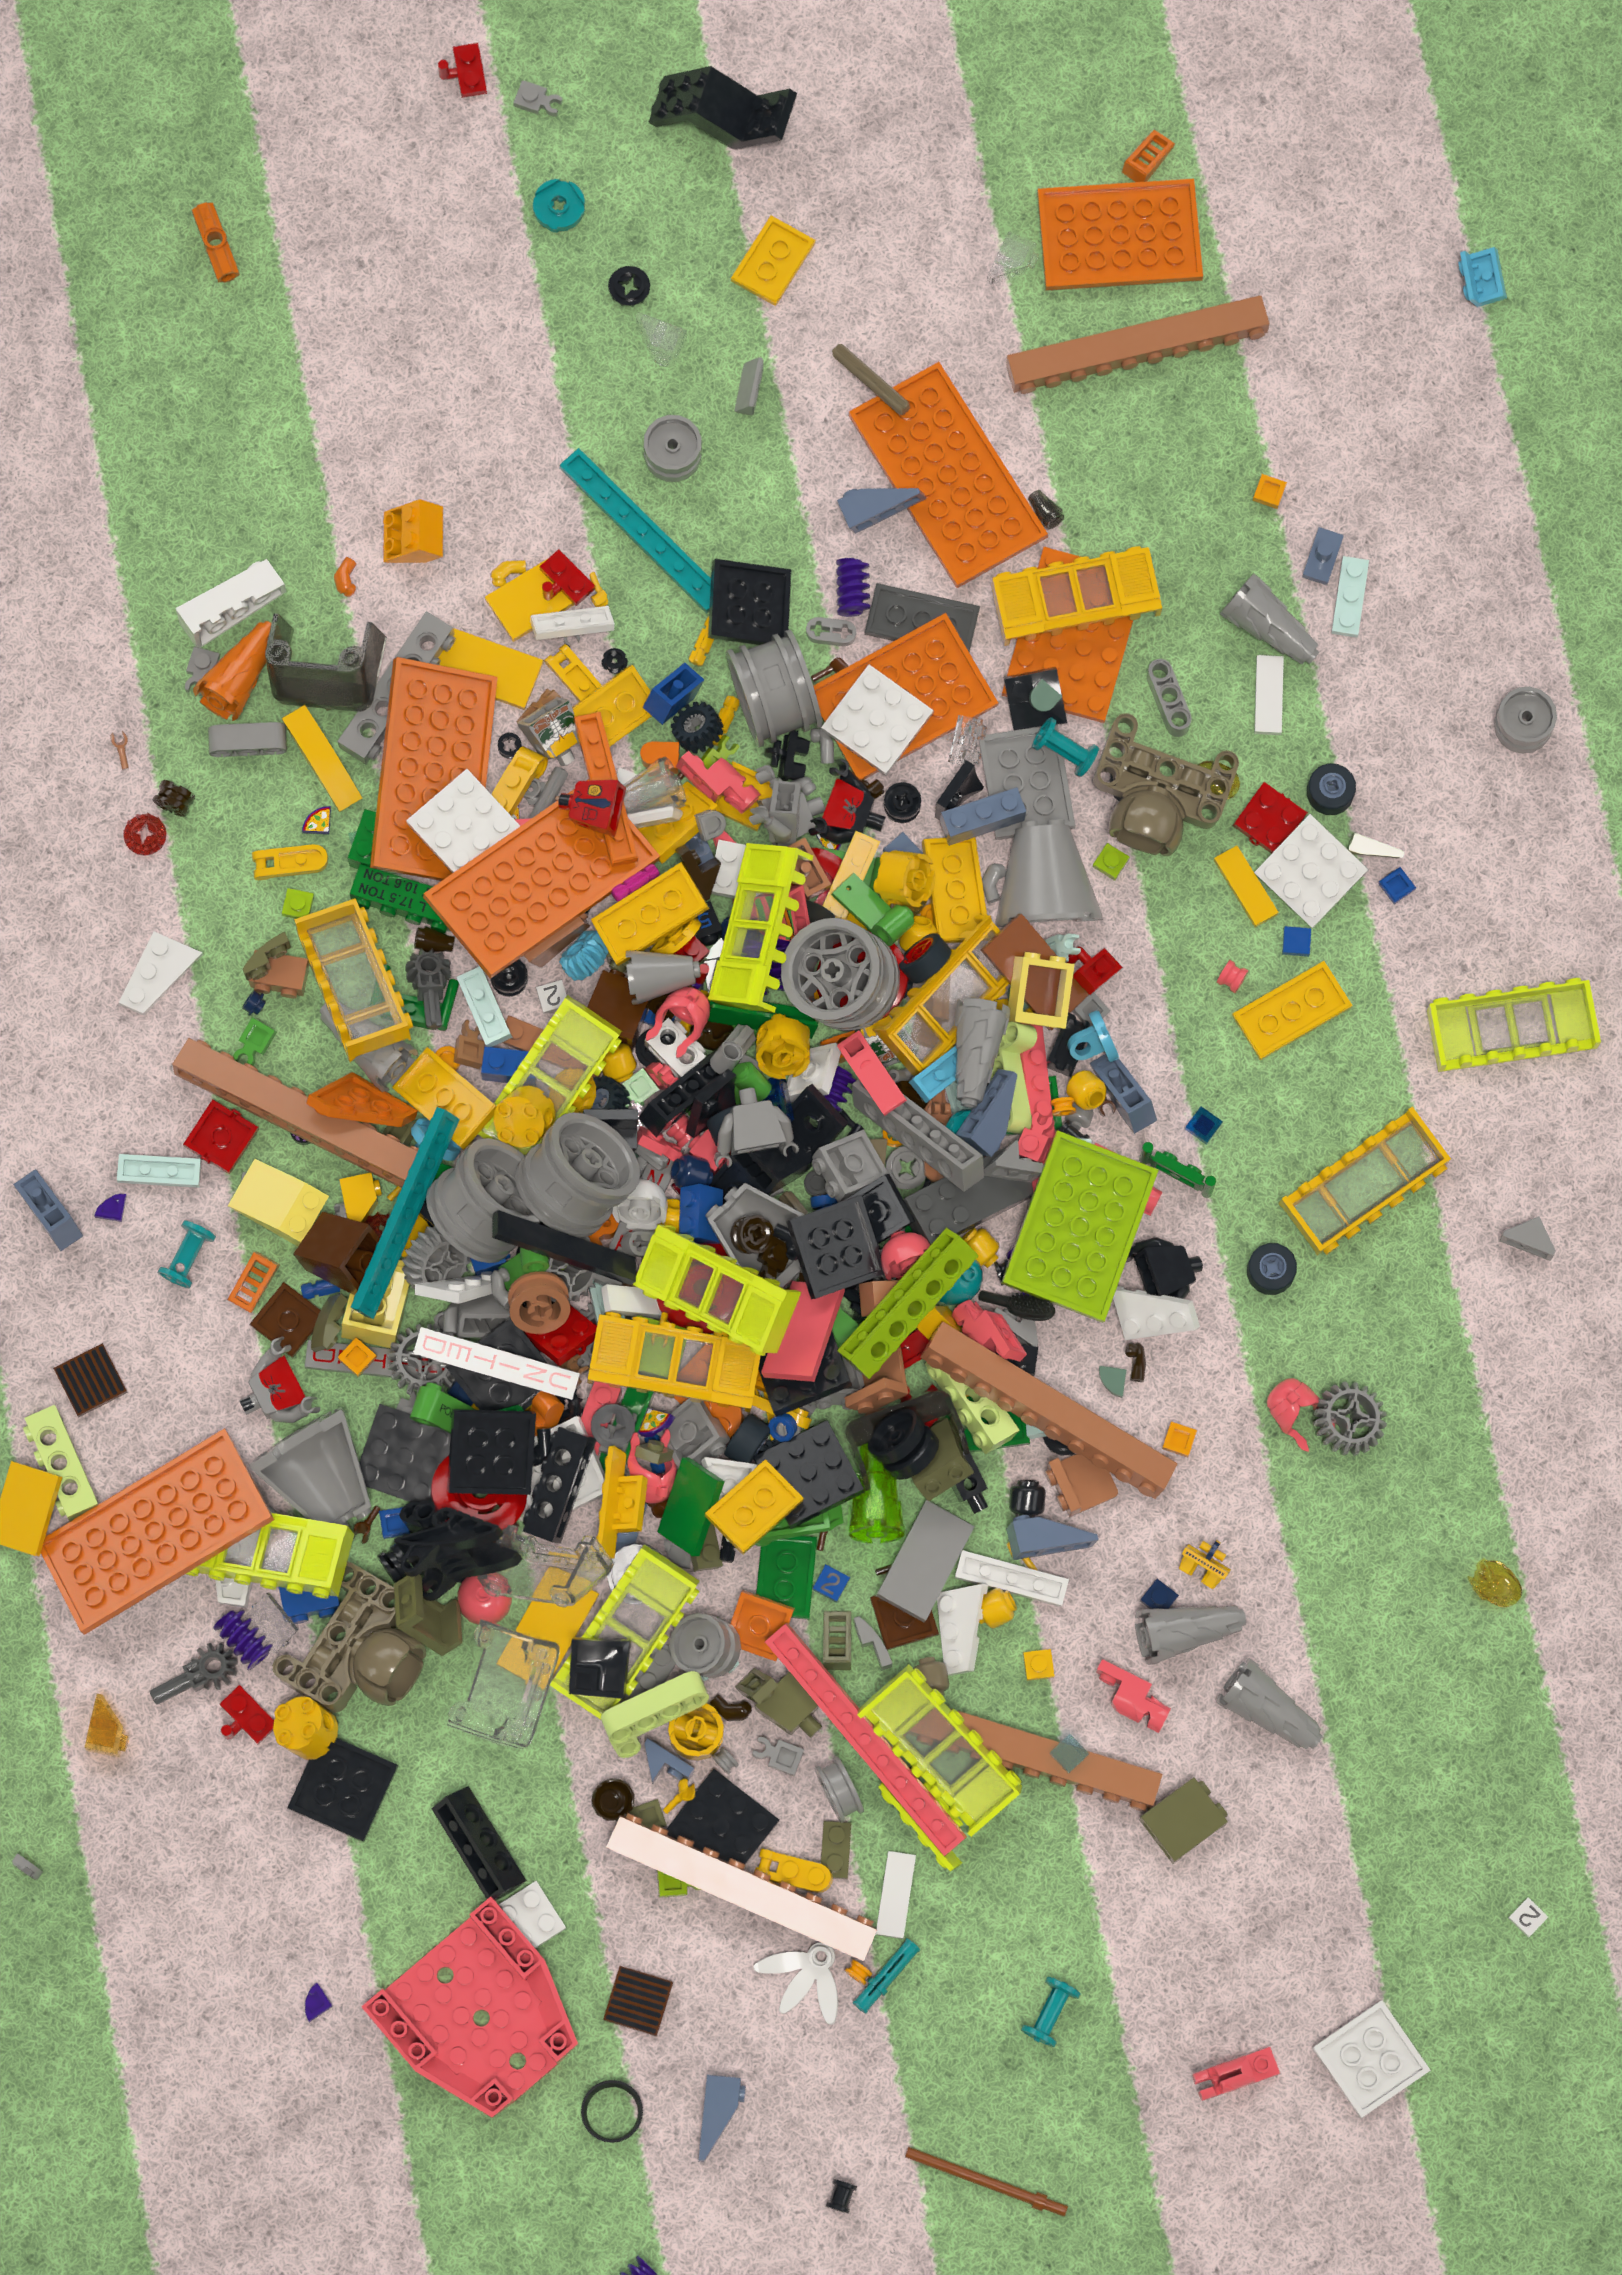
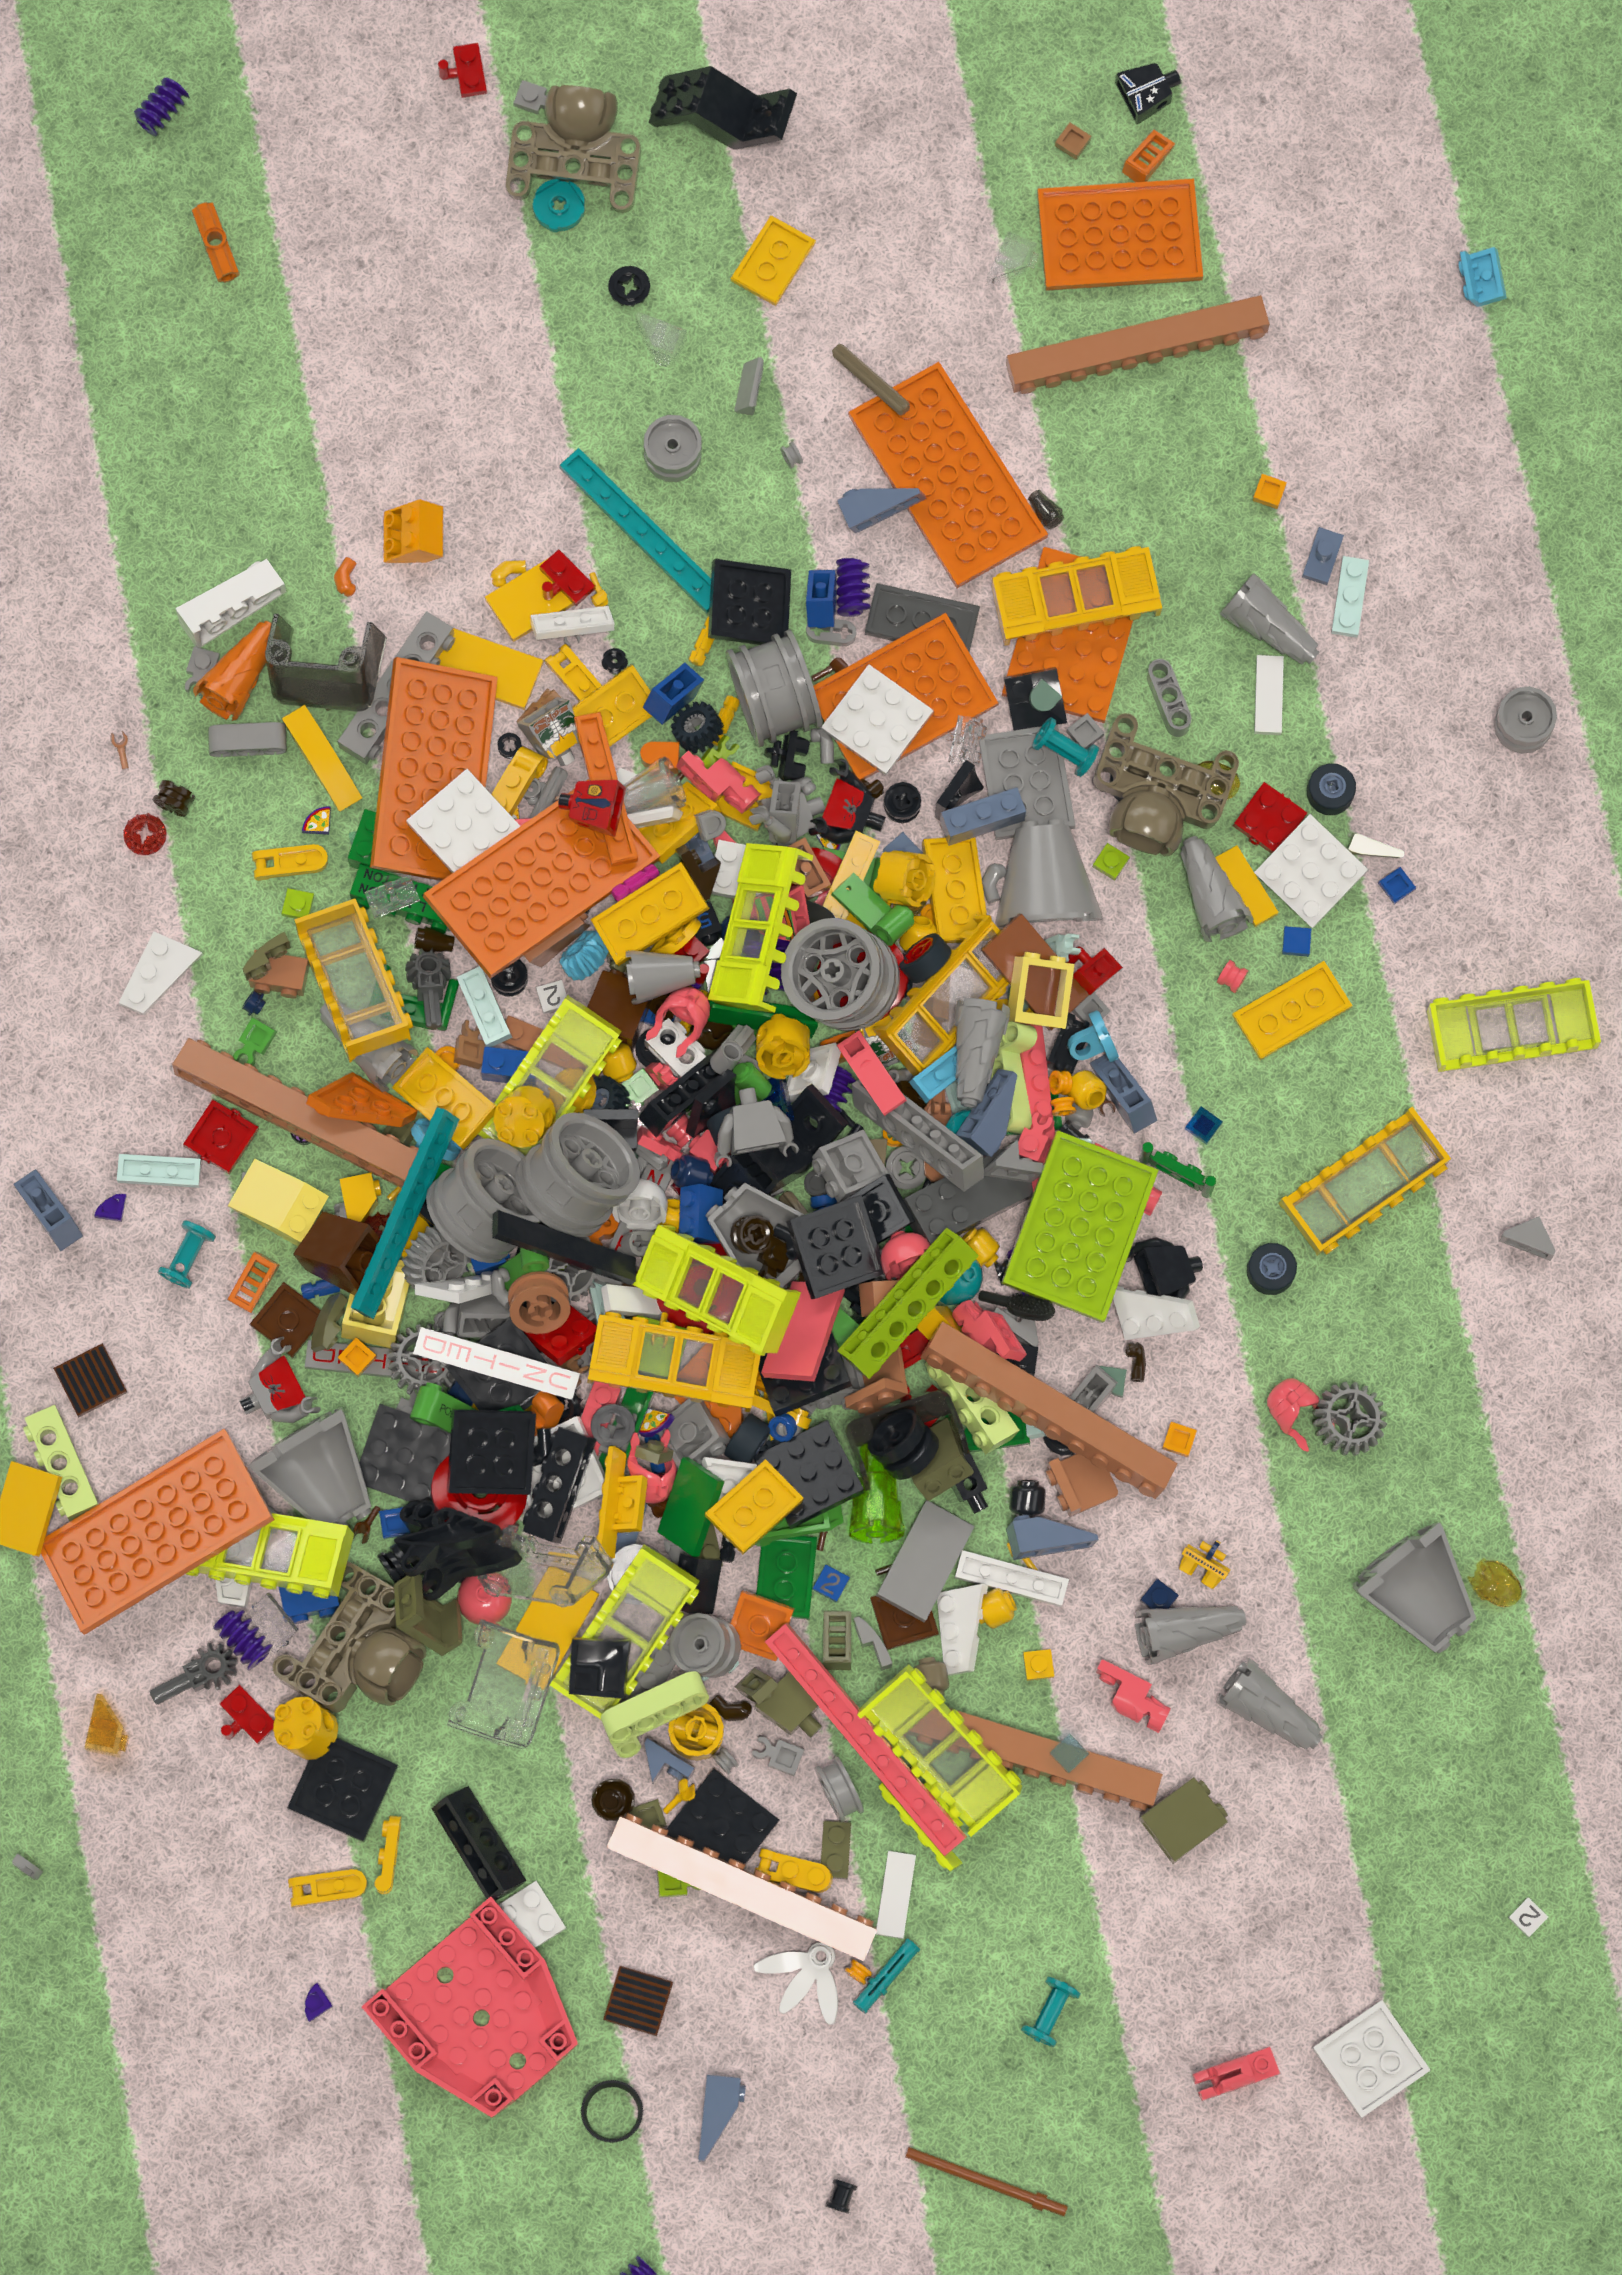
none -> dark purple piece [134,77,190,137]
none -> yellow plate [288,1869,367,1907]
none -> clear hips [364,875,420,919]
none -> yellow plate [375,1815,402,1895]
none -> dark tan beam [506,85,641,213]
none -> black panel [678,1553,722,1614]
none -> light grey bush [780,442,803,469]
none -> blue brick [806,570,837,628]
none -> light orange bush [1049,1070,1073,1095]
none -> medium nougat plate [1055,122,1091,160]
none -> light grey plate [1066,713,1104,749]
none -> light grey slope [1070,1365,1118,1413]
none -> black torso [1115,63,1181,125]
none -> light grey cone [1180,836,1254,942]
none -> light grey cone [1353,1522,1476,1653]

